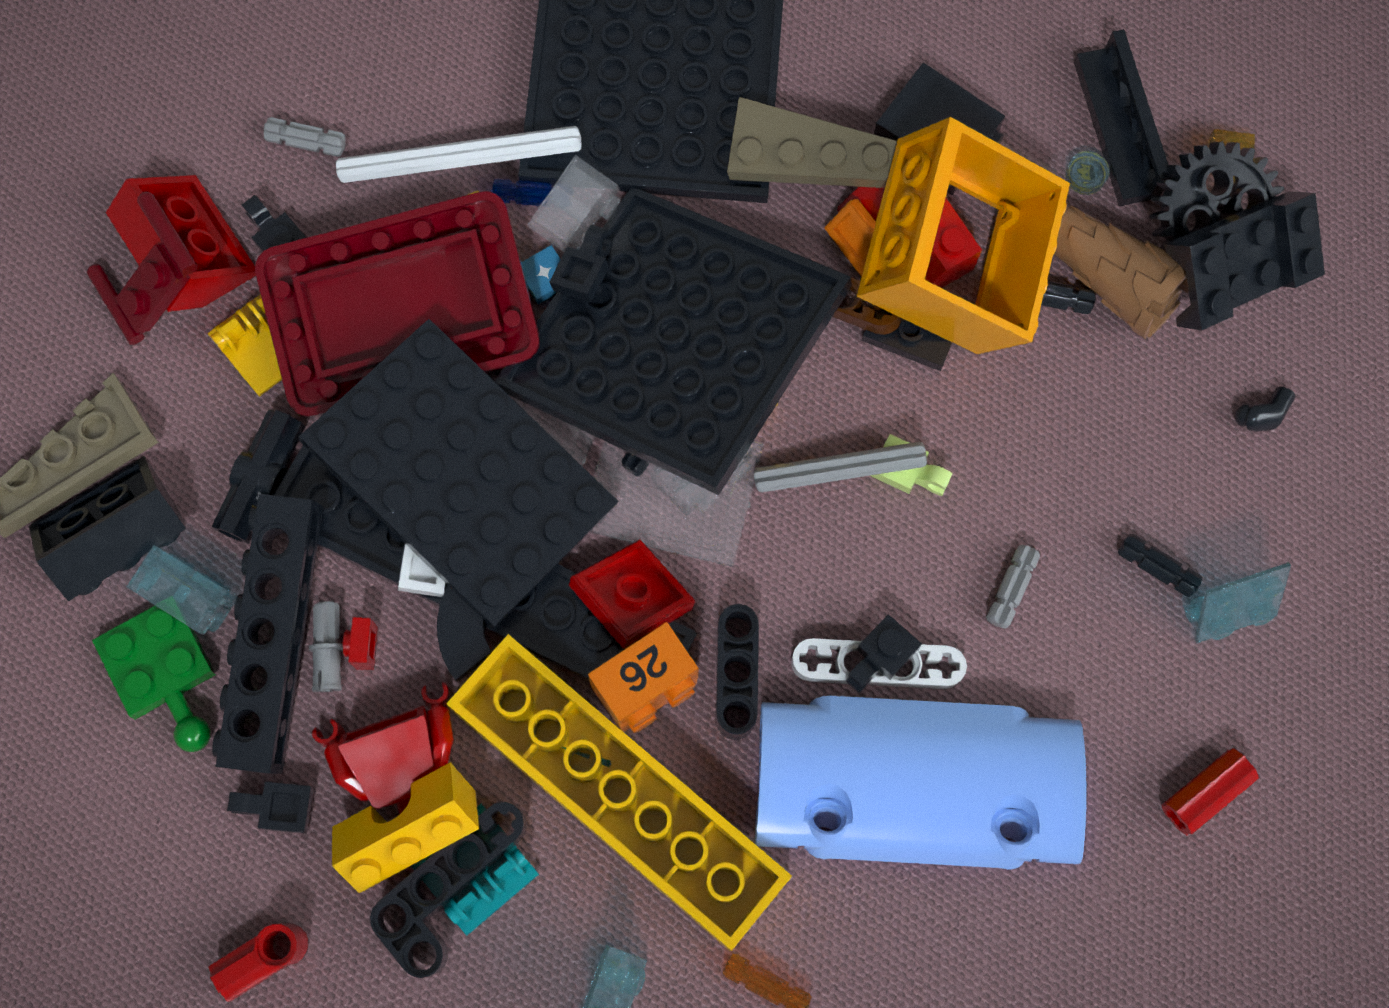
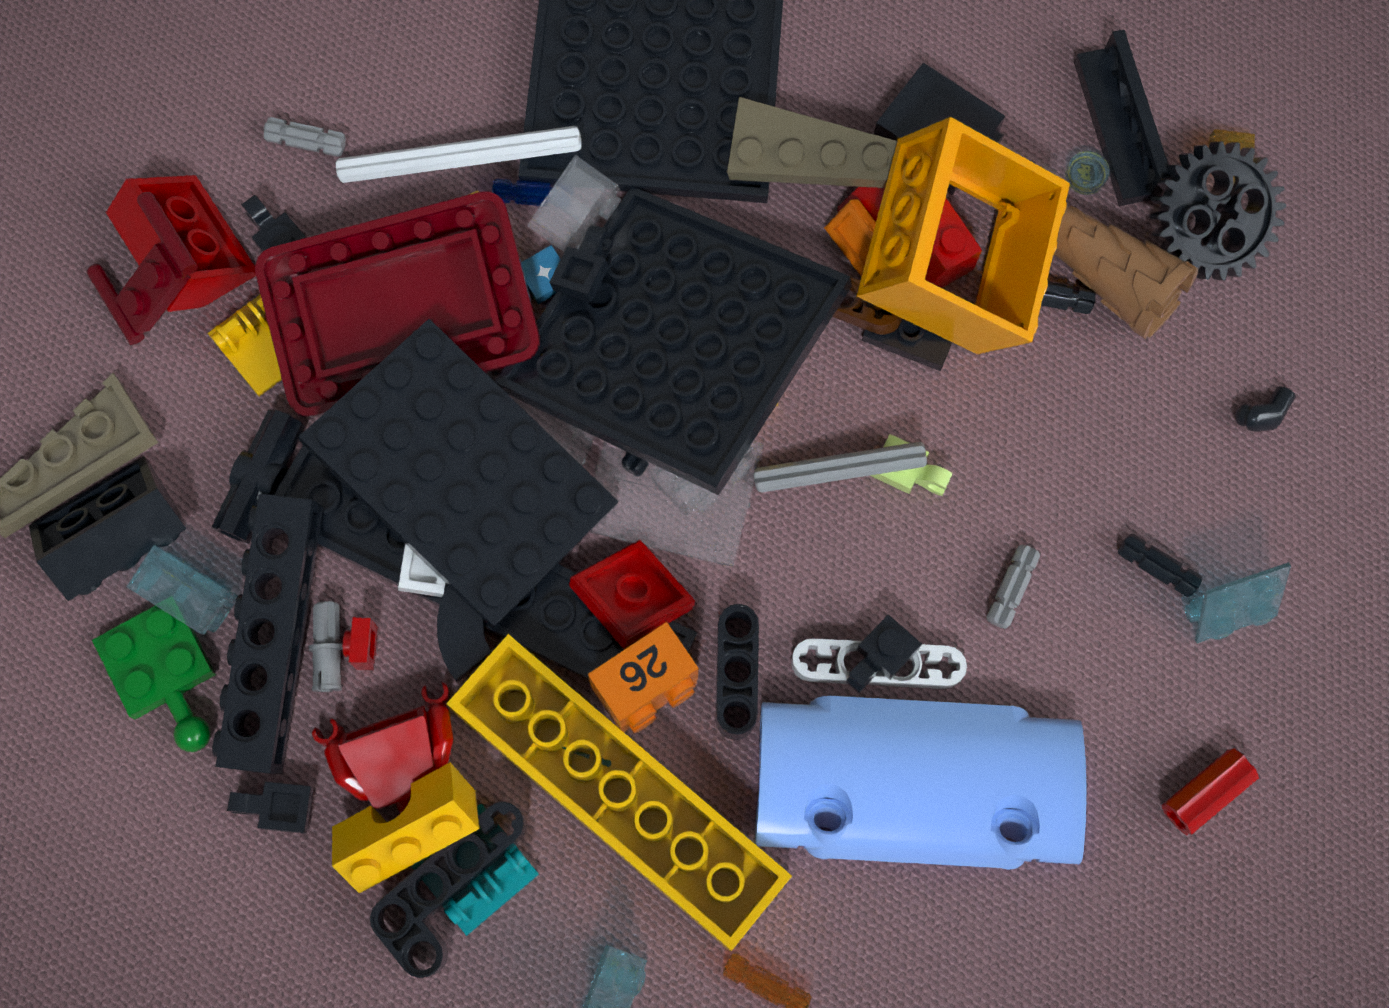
red piece [208,923,308,1002] -> none
black piece [1165,191,1325,331] -> none

